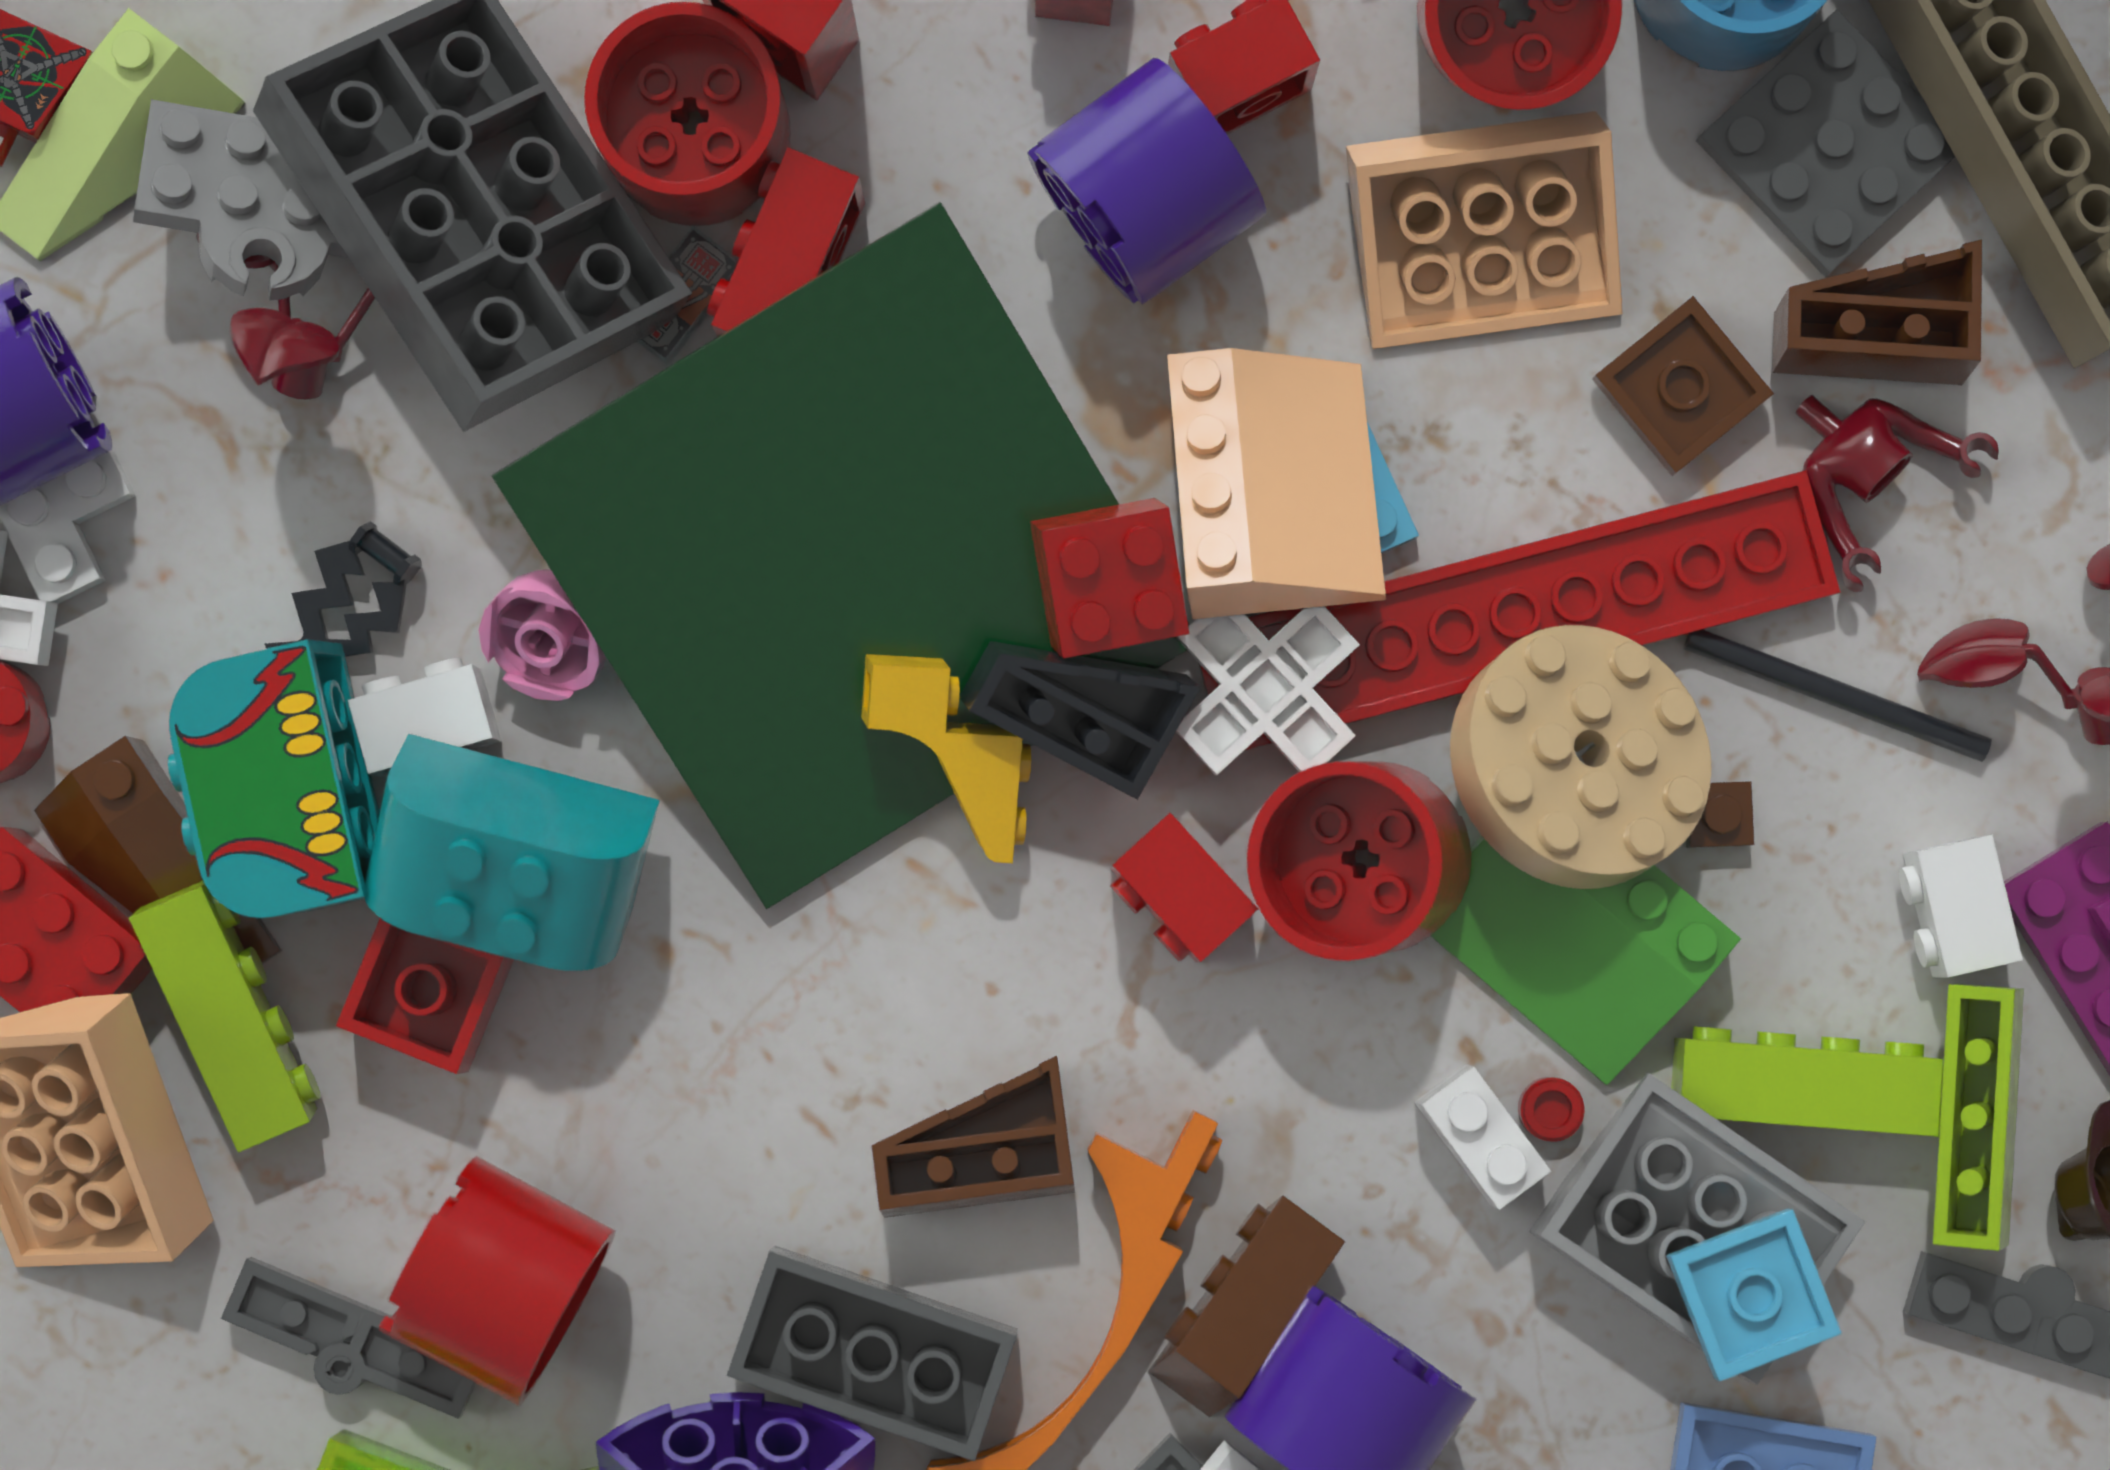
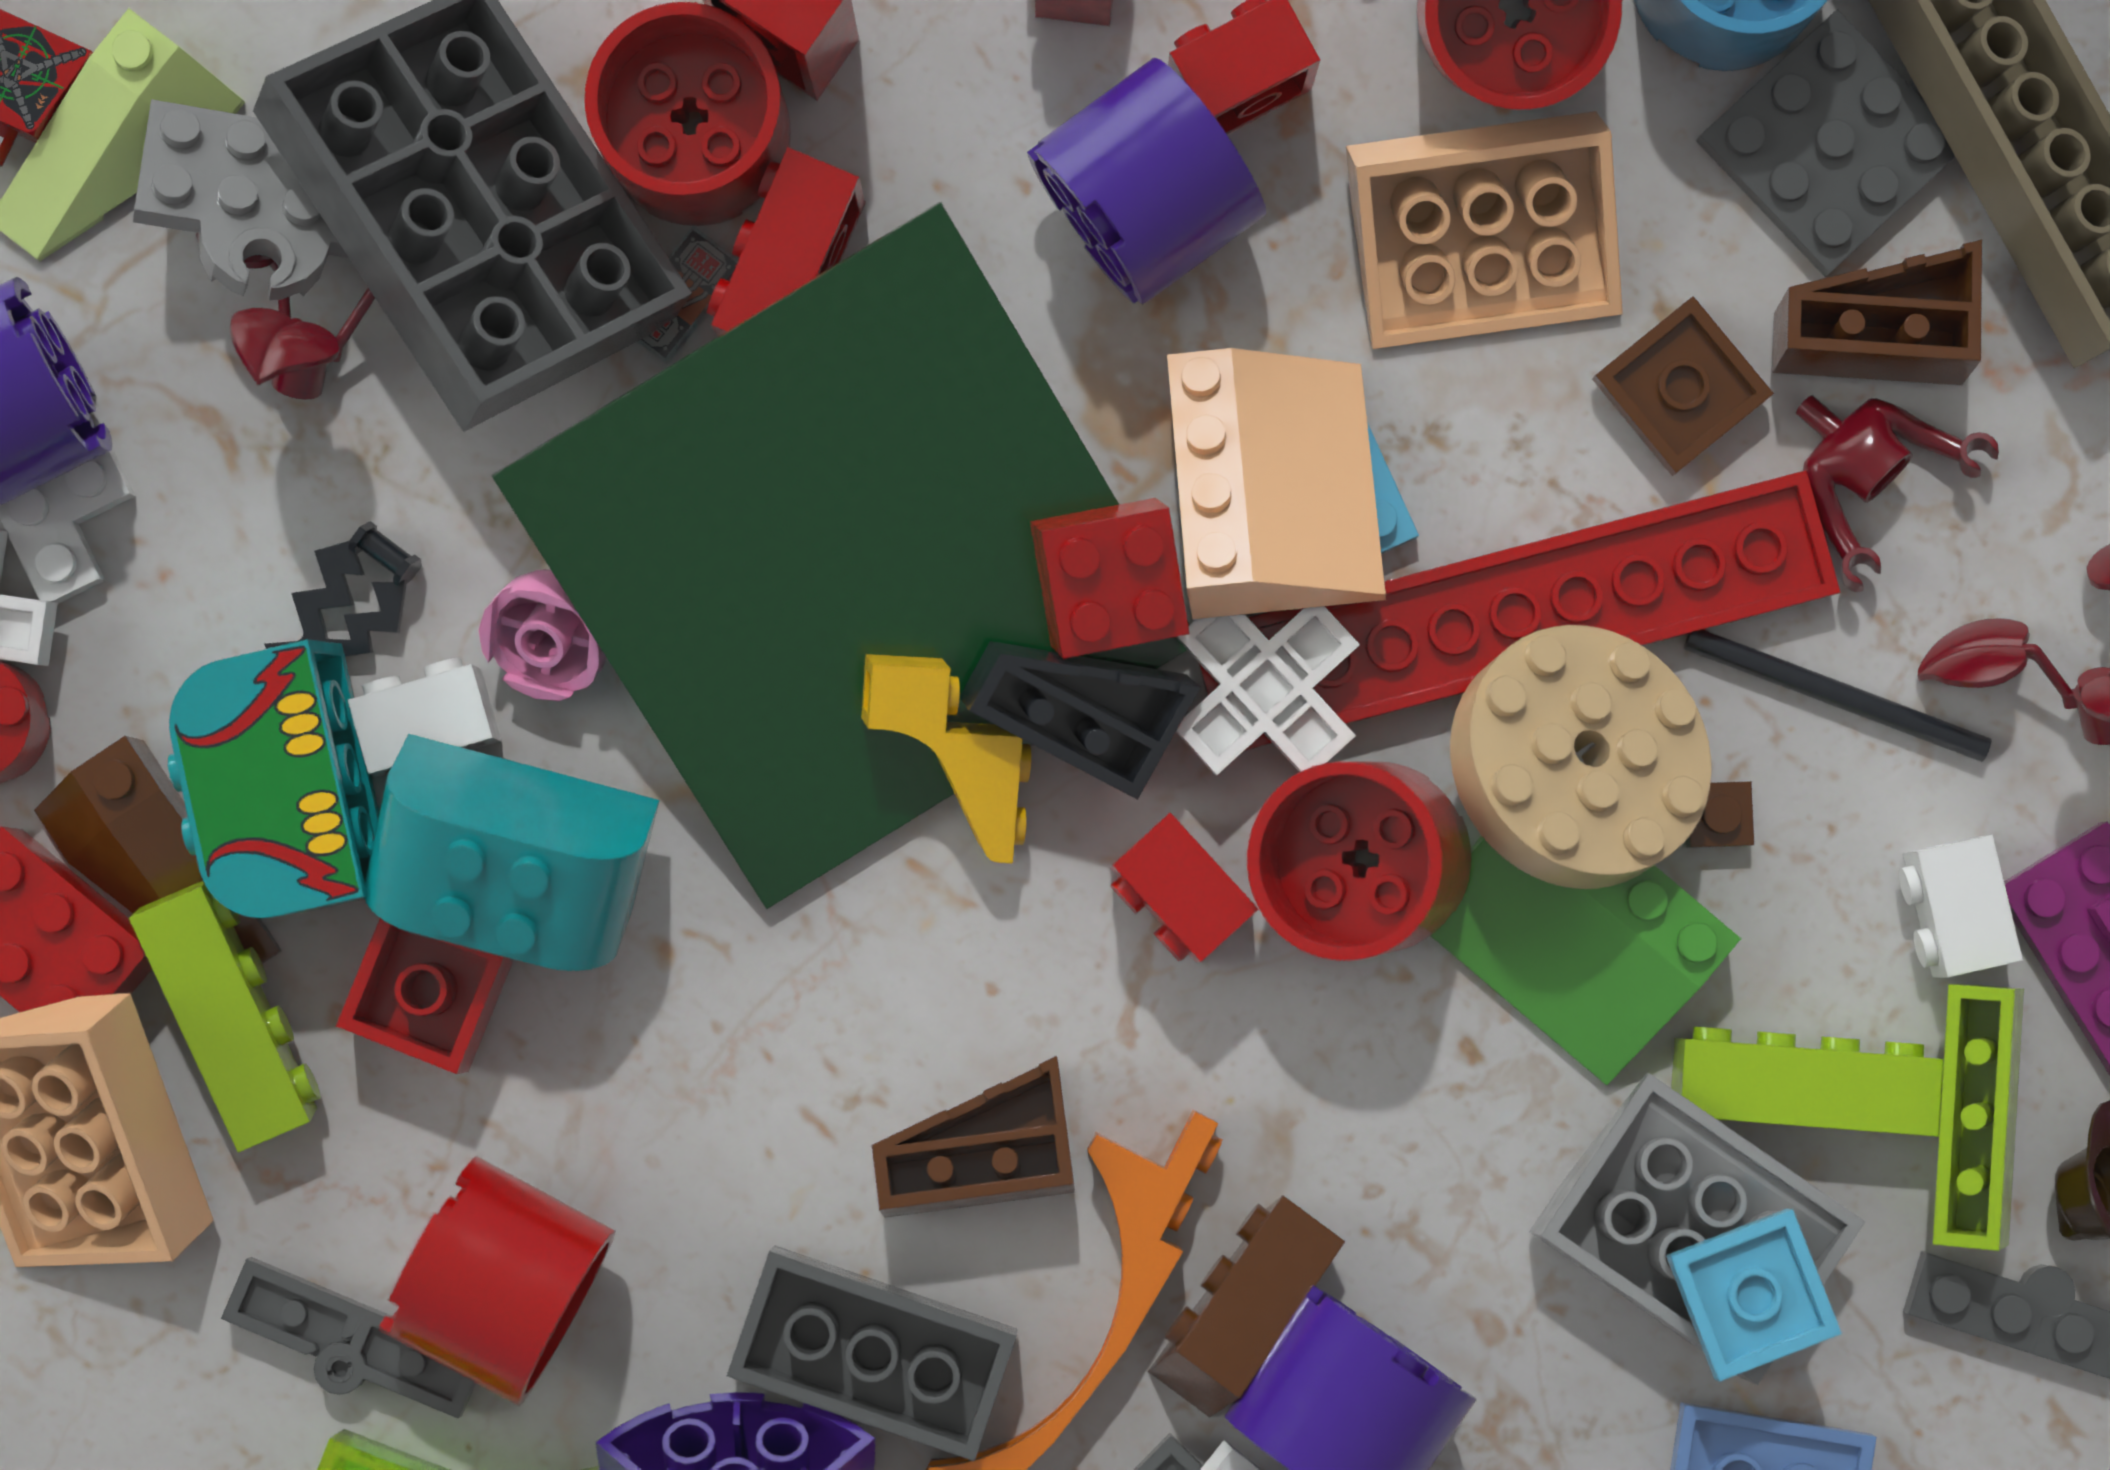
white brick [1415,1064,1552,1210] -> none
red tile [1518,1077,1585,1142] -> none

